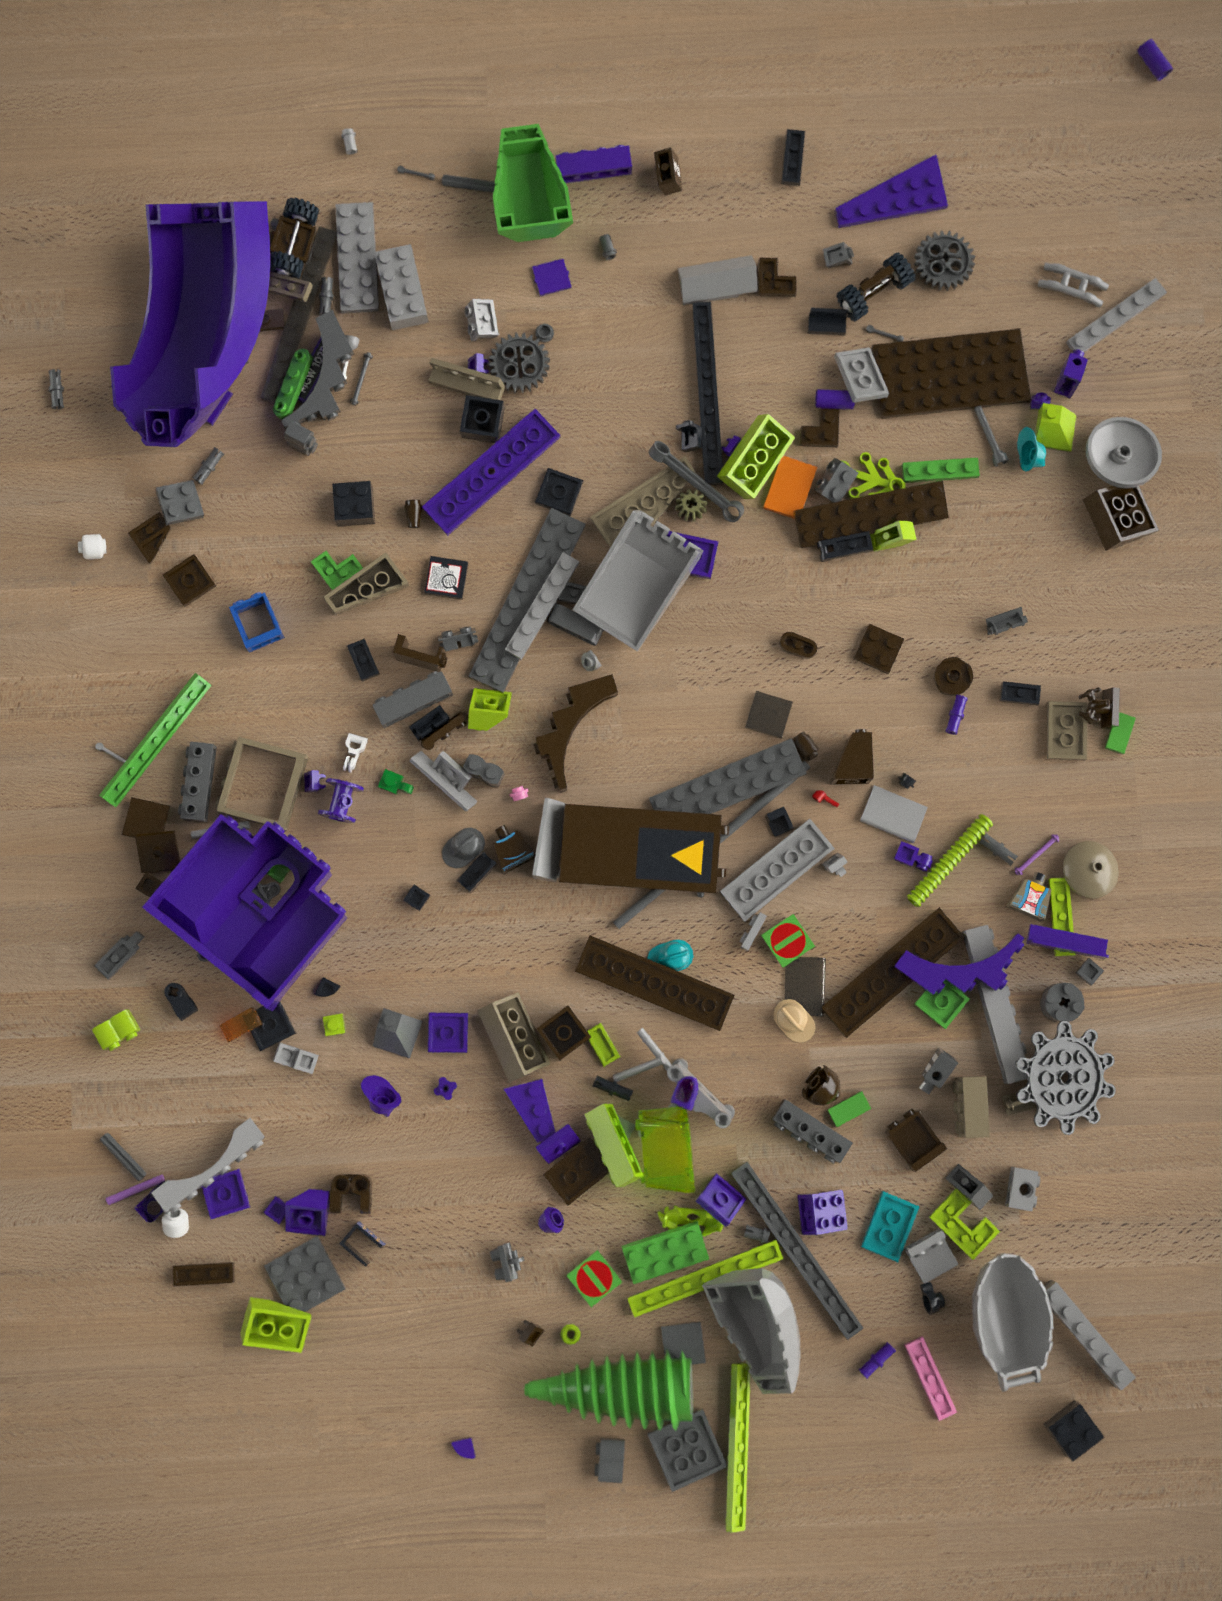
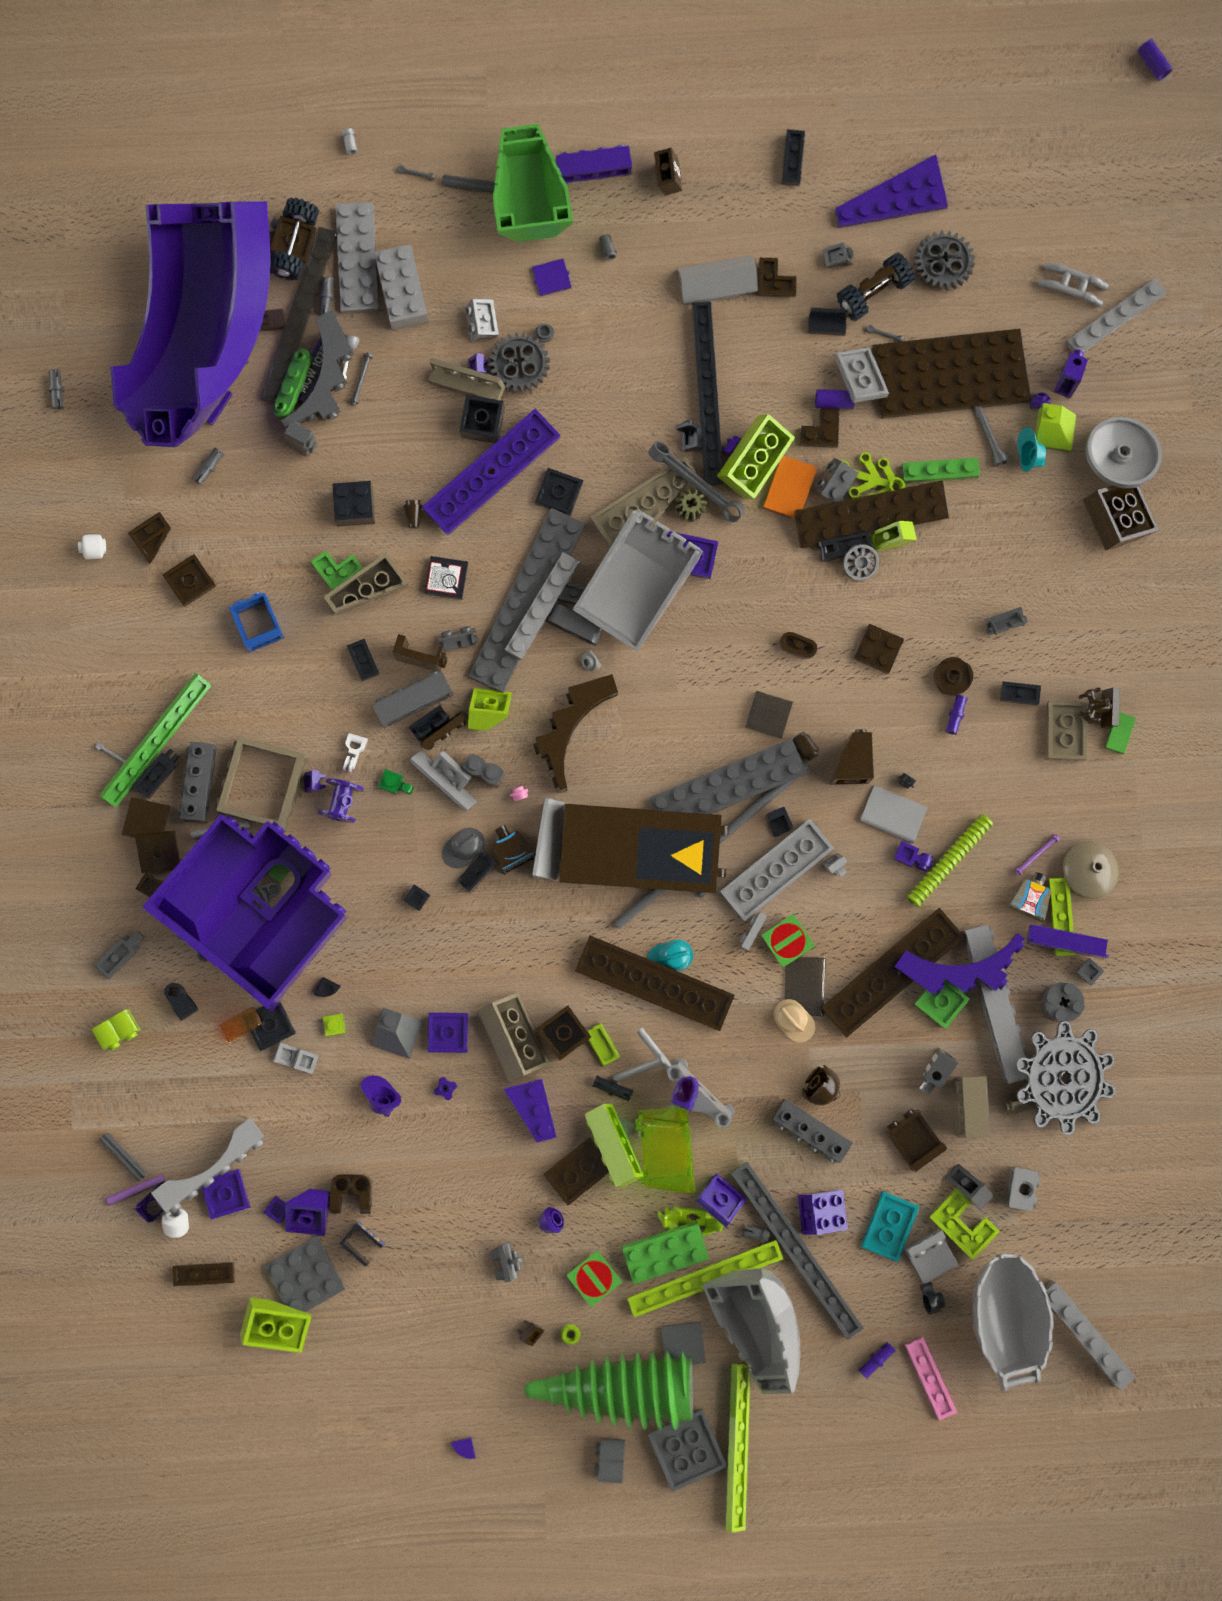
dark grey plate [155,480,204,525] -> none
dark tan plate [268,272,313,302] -> none
dark purple plate [536,1124,581,1164] -> none
red hand [812,790,839,807] -> none
bright green tile [827,1091,871,1127] -> none
dark grey pin [979,833,1018,866] -> none
black brick [1043,1400,1105,1462] -> none
none -> black hinge [133,749,180,799]
none -> light grey wheel [843,544,879,580]

